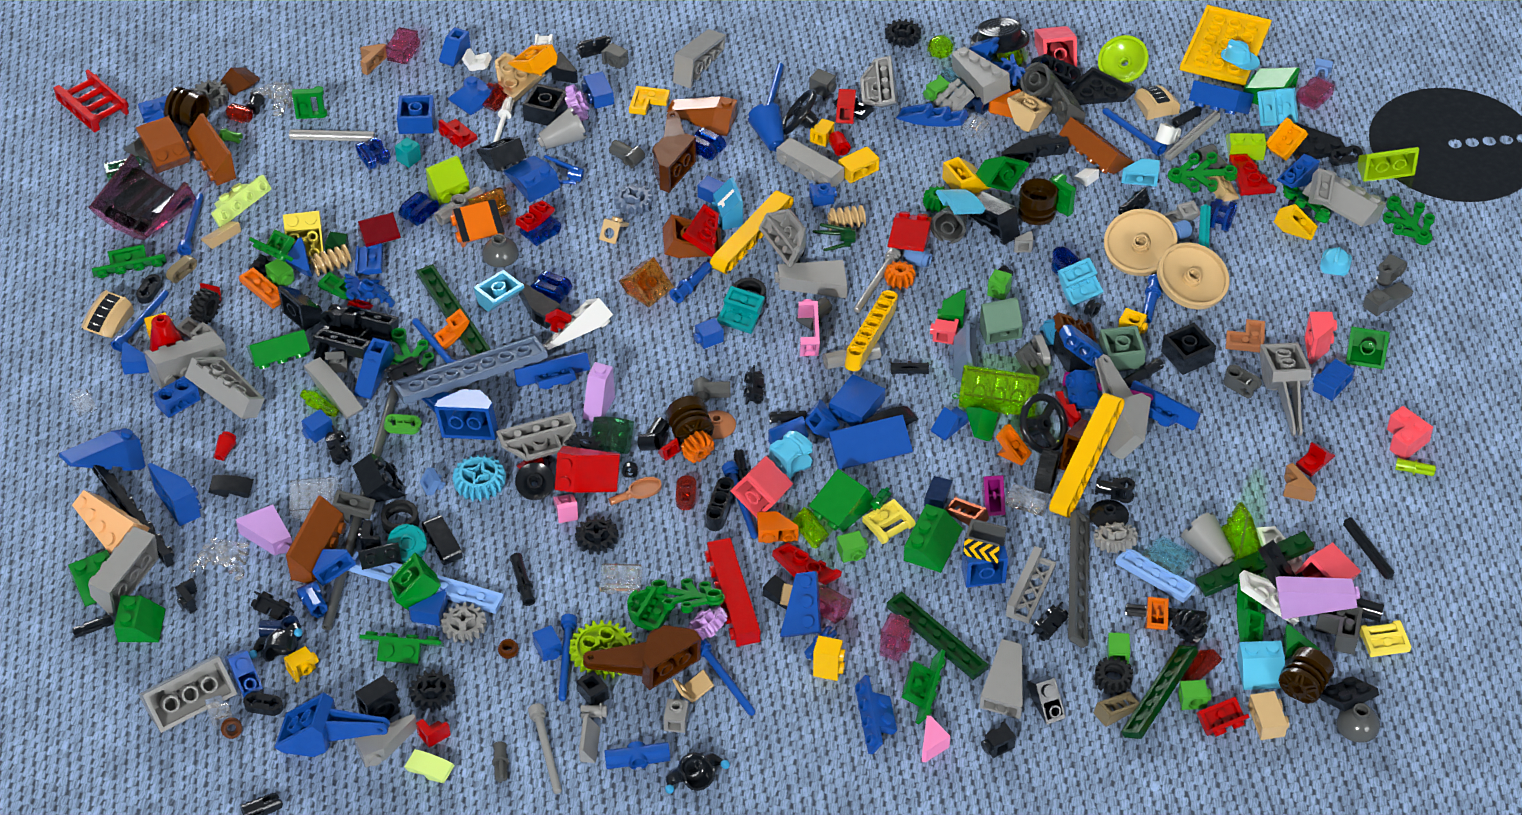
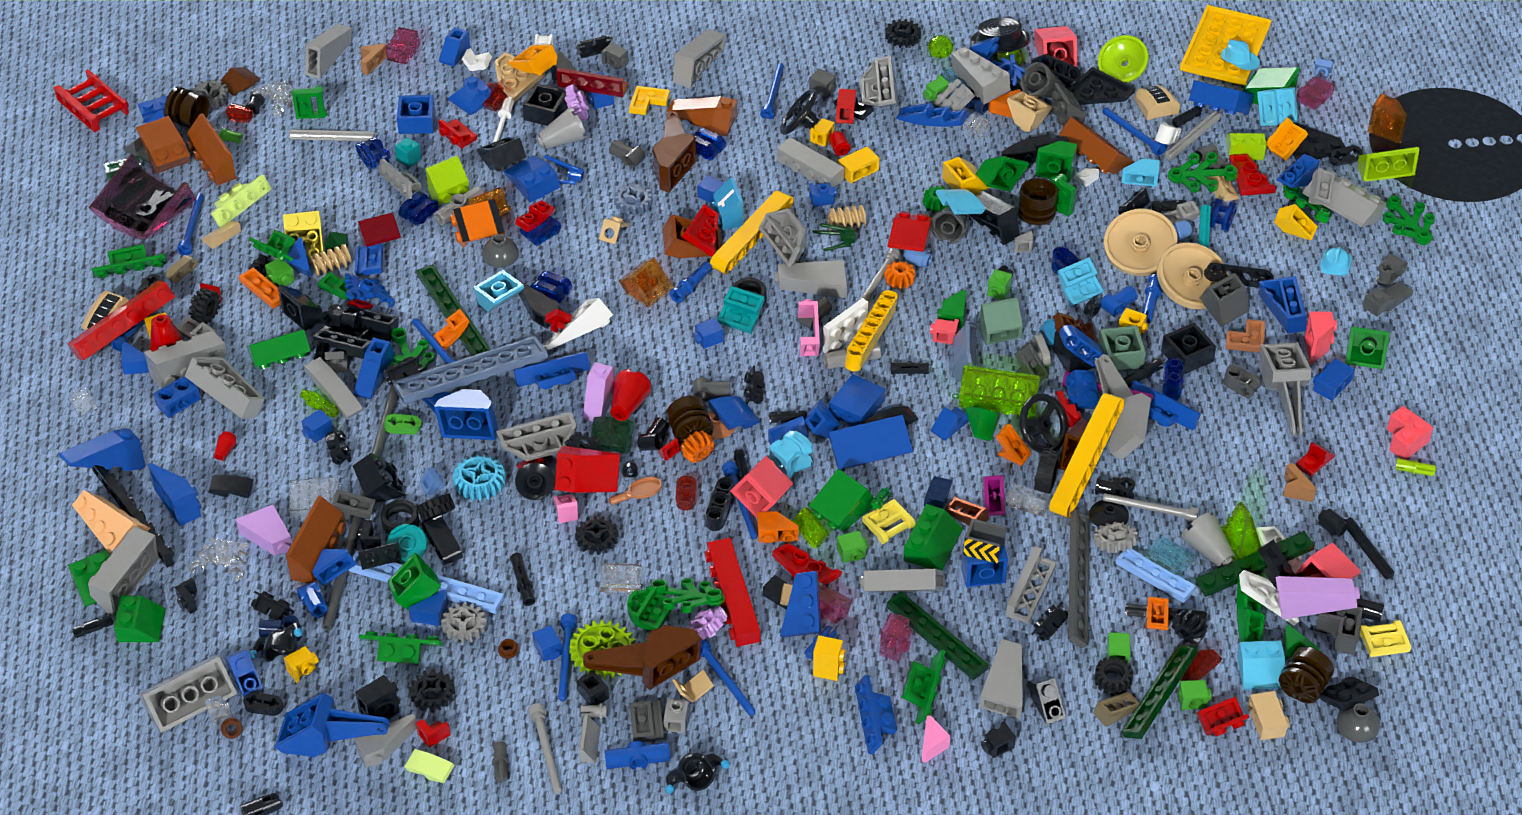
blue cone [748,102,785,152] -> none
none -> red brick [67,281,175,360]
none -> piece [135,190,175,219]
none -> light grey slope [305,23,352,79]
none -> light grey bracket [378,158,421,199]
none -> black tyre [417,493,456,521]
none -> dark red fence [556,68,628,98]
none -> red cone [610,369,651,421]
none -> dark grey plate [629,700,664,742]
none -> blue slope [708,396,761,430]
none -> white plate [823,298,868,353]
none -> light grey slope [861,569,945,592]
none -> green slope [1035,141,1077,183]
none -> blue piece [1100,286,1138,317]
none -> light grey piece [1102,493,1199,523]
none -> black axle [1151,200,1186,211]
none -> clear blue brick [1162,358,1184,400]
none -> dark grey slope [1199,273,1249,327]
none -> black beam [1204,263,1274,288]
none -> blue wedge [1259,276,1307,334]
none -> black brick [1318,509,1349,537]
none -> clear orange slope [1367,94,1407,143]

